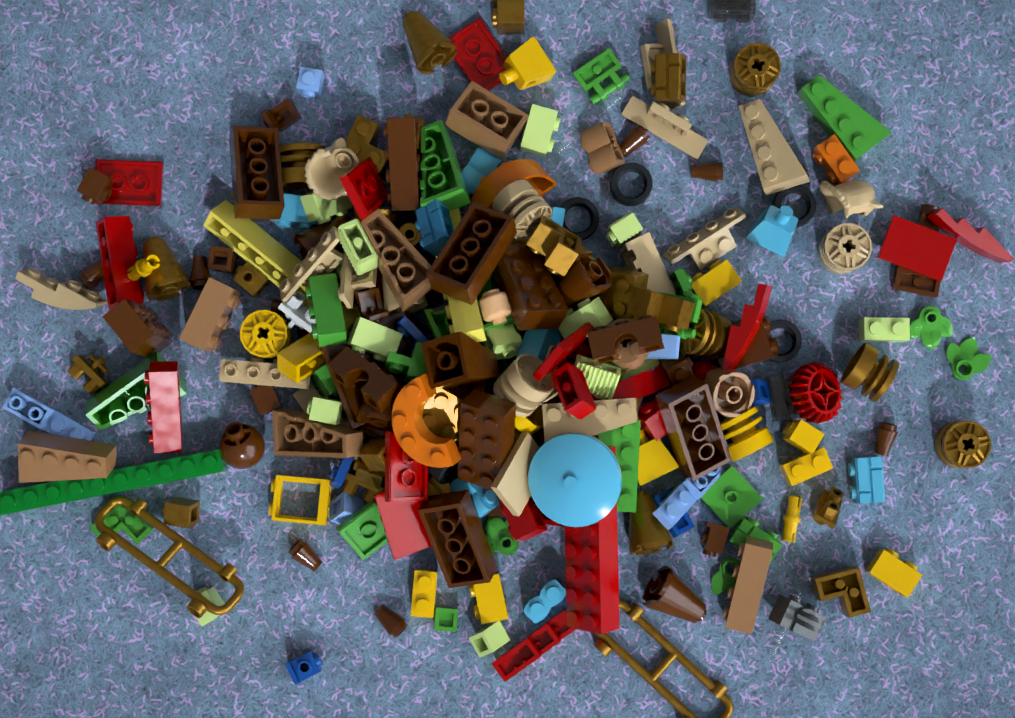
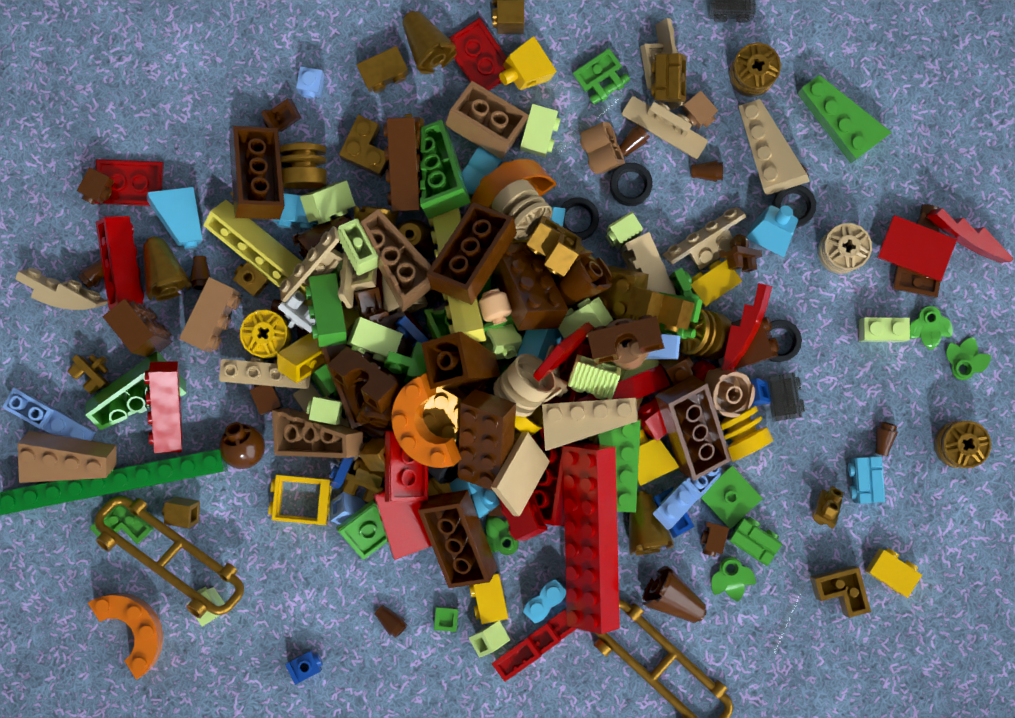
yellow pin [127,255,160,281] -> none
reddish brown brick [208,246,237,274] -> none
reddish brown cone [288,539,322,572] -> none
tan hair [304,138,359,200] -> none
red tile [339,157,388,220] -> none
yellow brick [410,568,438,618] -> none
dark azure brick [415,199,454,256] -> none
medium azure dish [528,432,622,527] -> none
red brick [551,363,596,420] -> none
medium nougat brick [722,536,773,634] -> none
dark grey brick [768,594,826,642] -> none
yellow brick [779,447,833,486] -> none
yellow pin [781,496,803,543] -> none
yellow brick [782,419,825,454] -> none
red gear [789,362,844,423] -> none
orange brick [812,134,860,185] -> none
tan hair [820,180,883,218] -> none
pearl gold wheel [840,342,900,402] -> none
none -> orange brick [88,593,163,680]
none -> medium azure slope [147,187,202,249]
none -> pearl gold brick [356,46,409,93]
none -> medium nougat brick [682,91,718,129]
none -> reddish brown hips [719,234,762,273]

